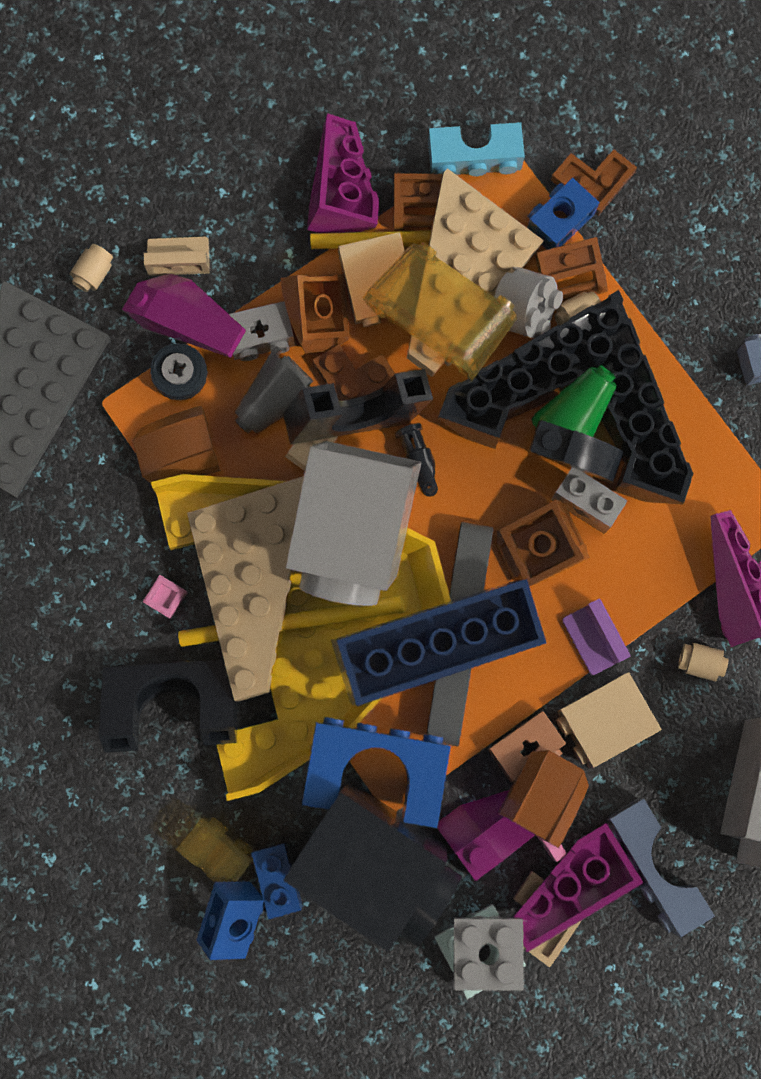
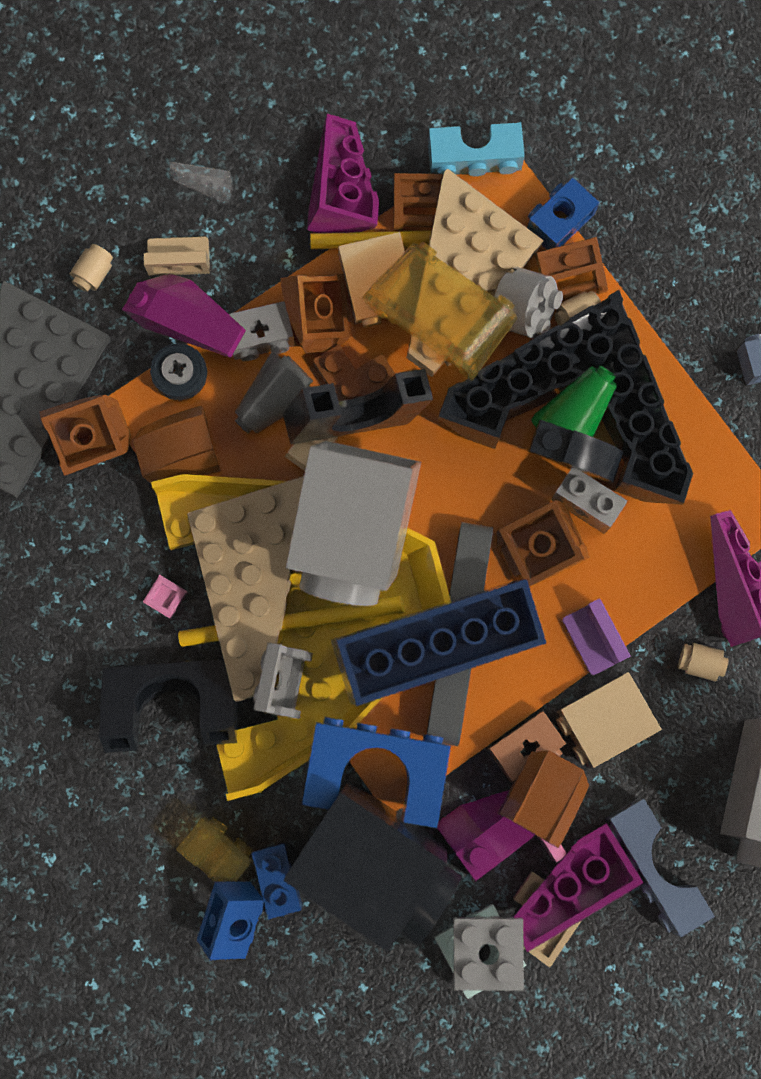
black piece [395,423,438,497] -> none
dark orange plate [551,149,637,216] -> none
none -> dark orange slope [39,394,131,476]
none -> clear slope [169,162,233,205]
none -> light grey piece [254,643,313,719]

